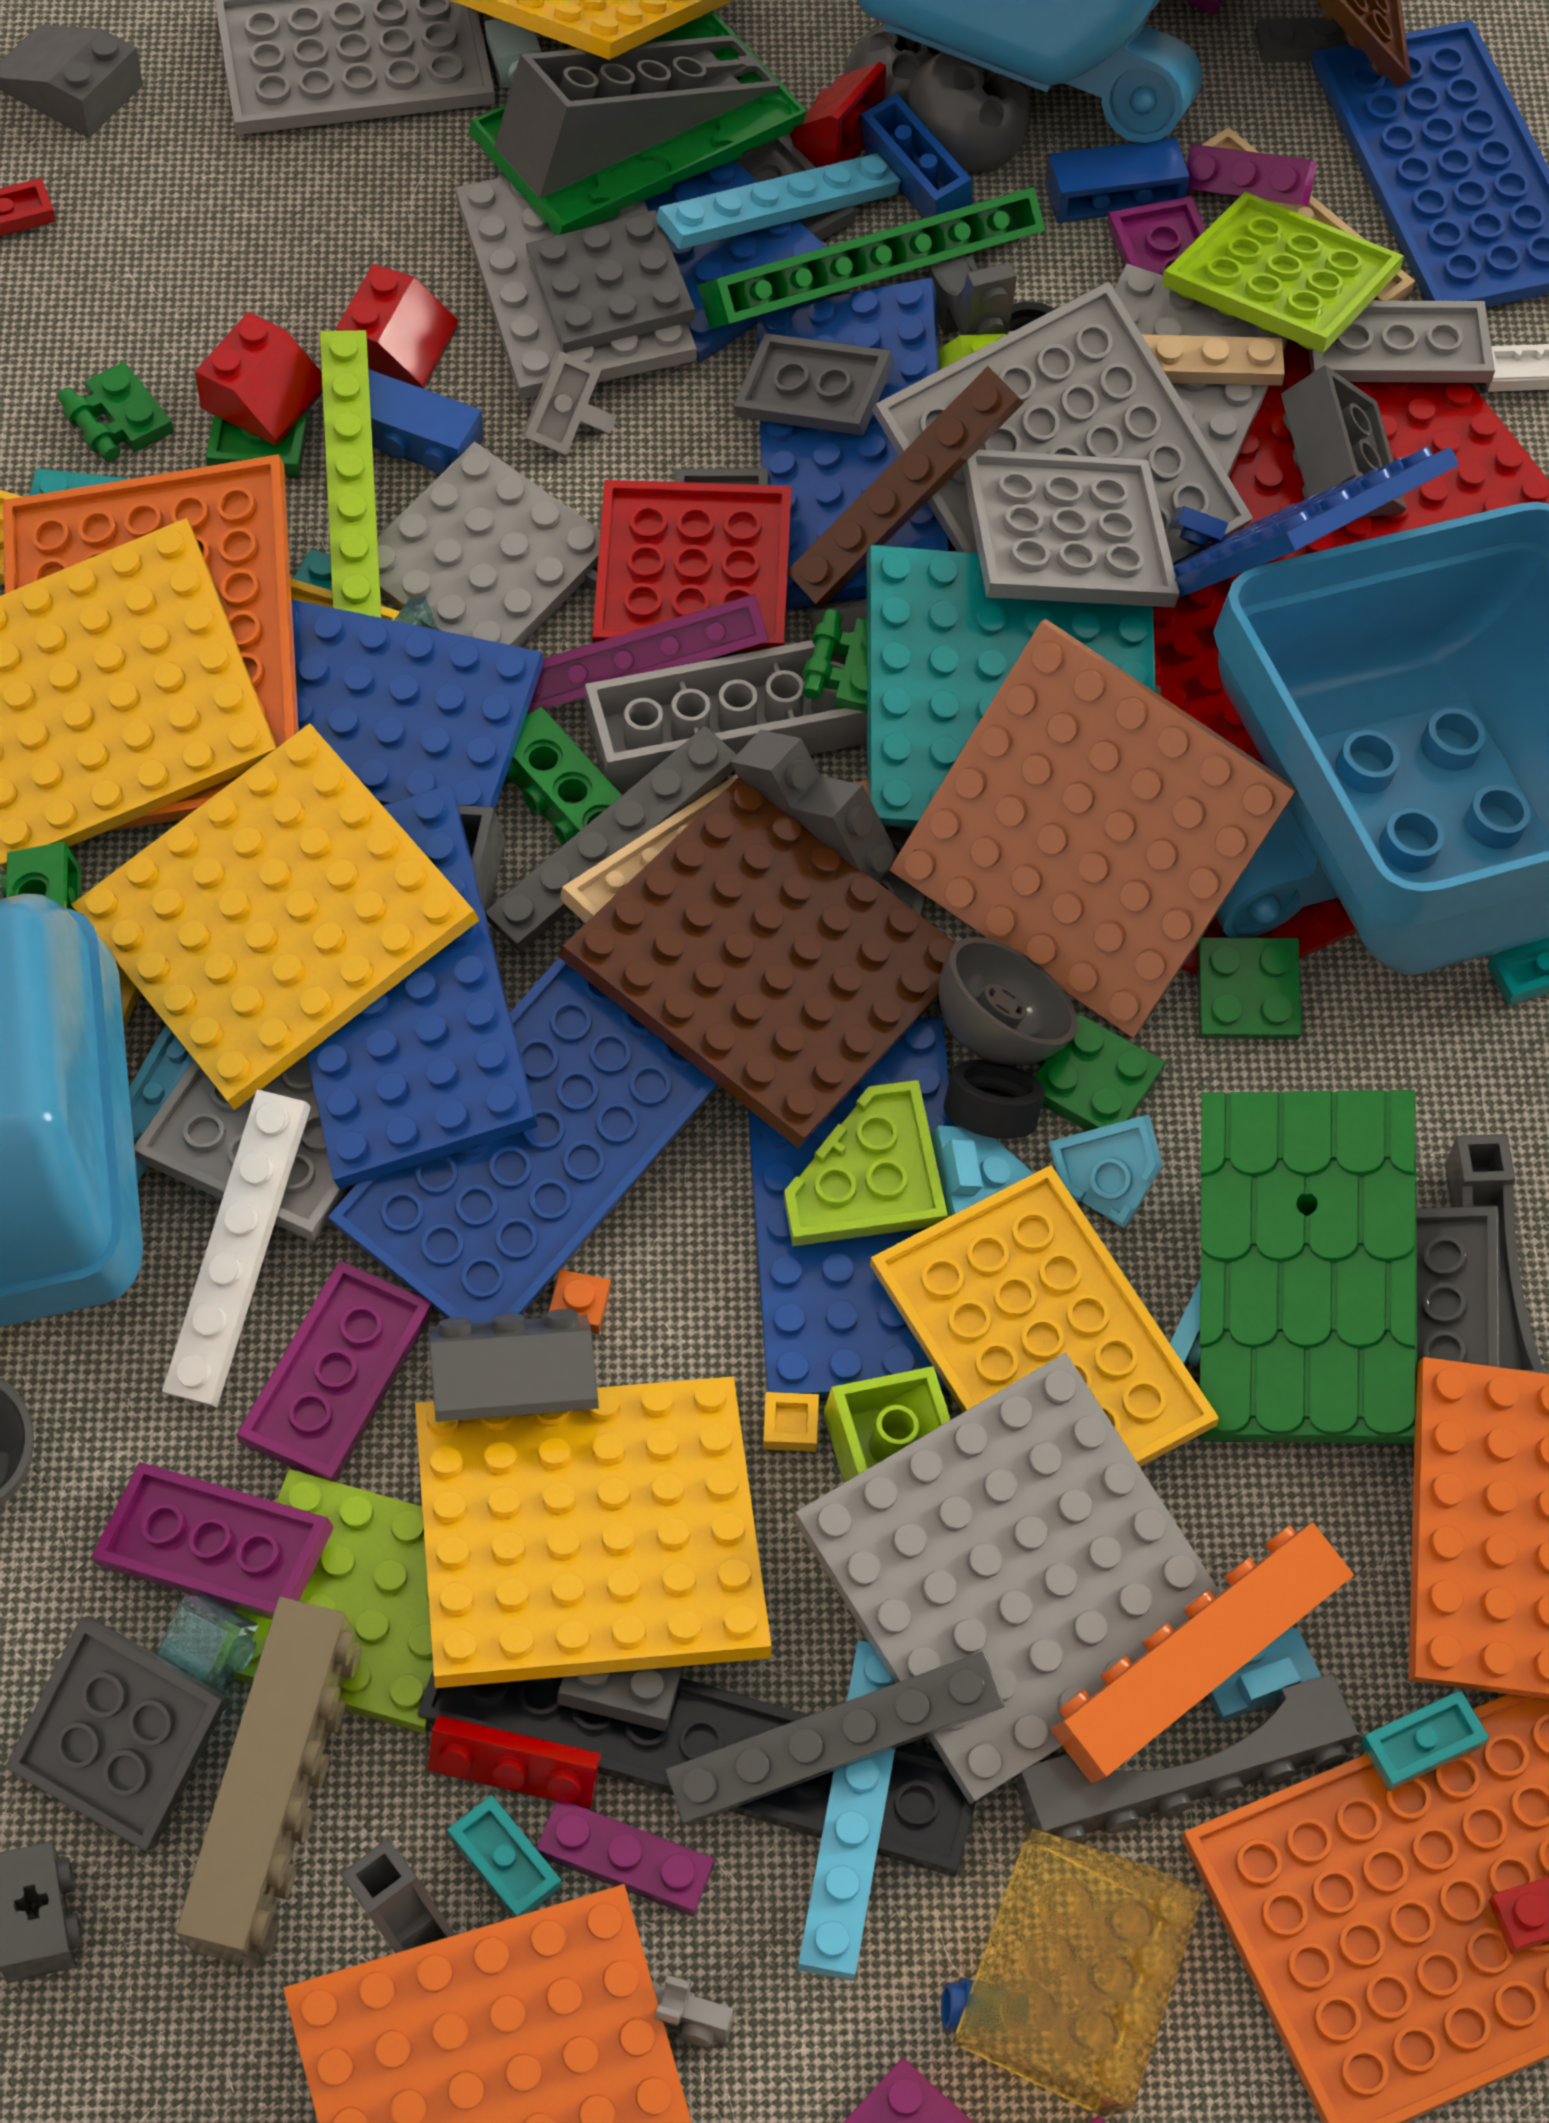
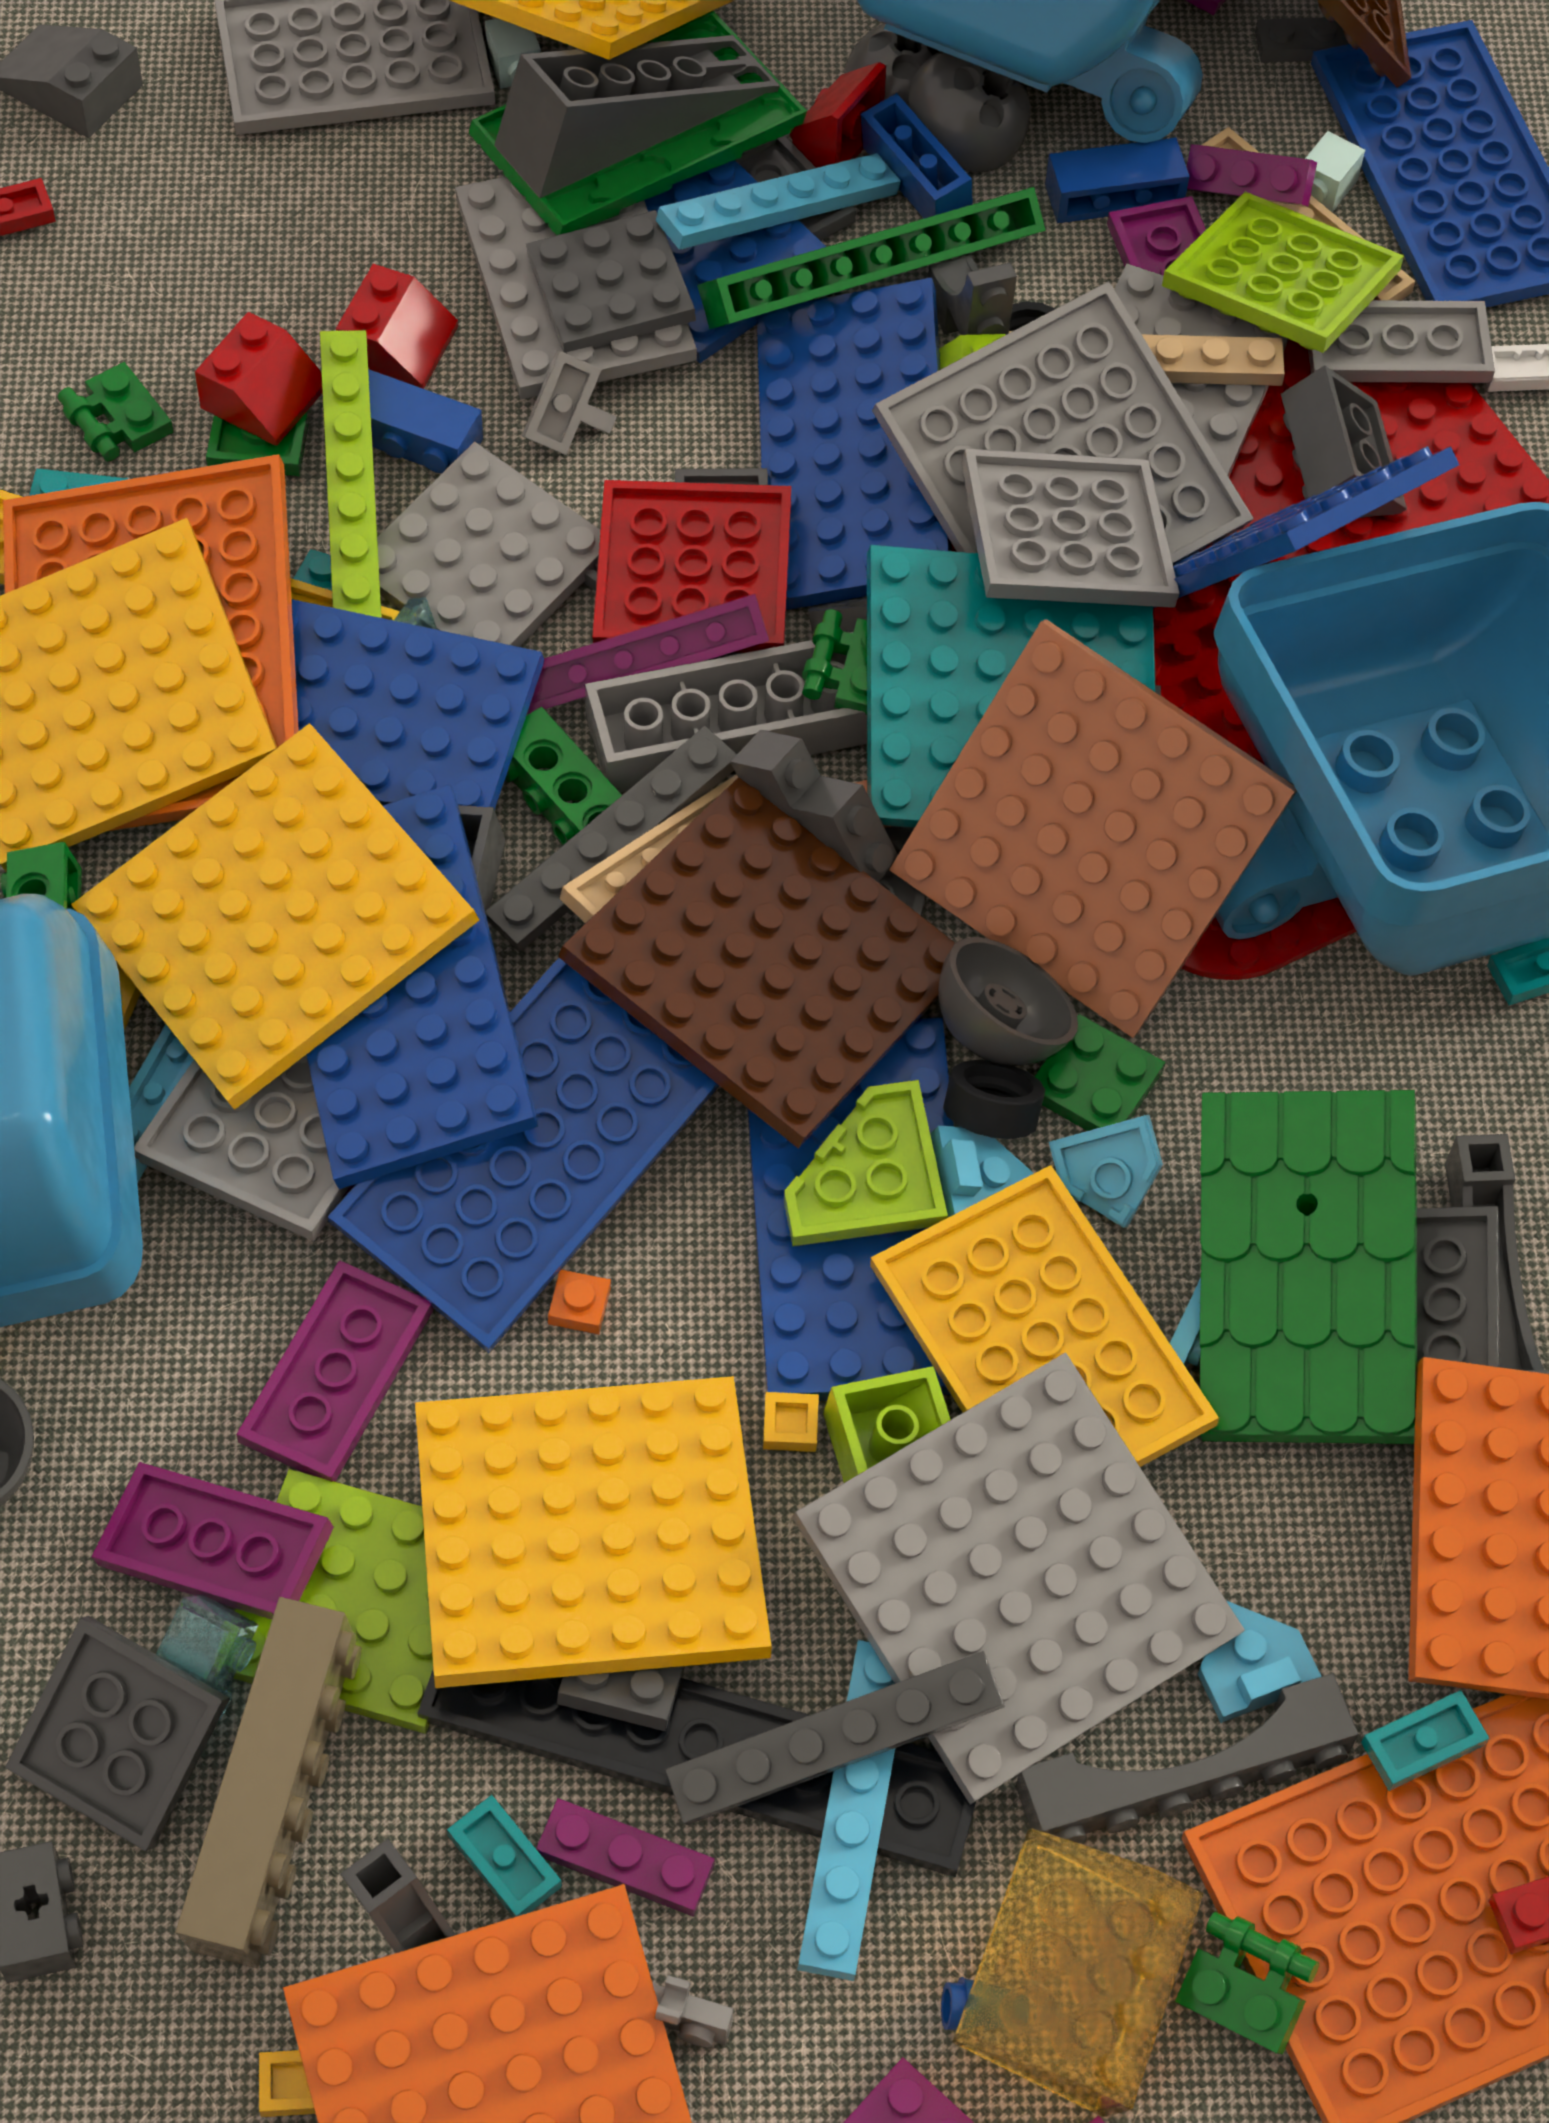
white plate [162,1090,311,1408] -> none
red plate [427,1715,601,1809] -> none
dark grey slope [428,1309,599,1422] -> none
dark grey plate [733,333,894,436] -> none
reddish brown plate [787,366,1024,608] -> none
orange brick [1050,1522,1354,1784] -> none
blue plate [1169,506,1229,547] -> none
green plate [1196,937,1302,1040] -> none
none -> yellow plate [259,2050,316,2117]
none -> green plate [1174,1912,1319,2055]
none -> light aqua brick [1305,131,1365,212]

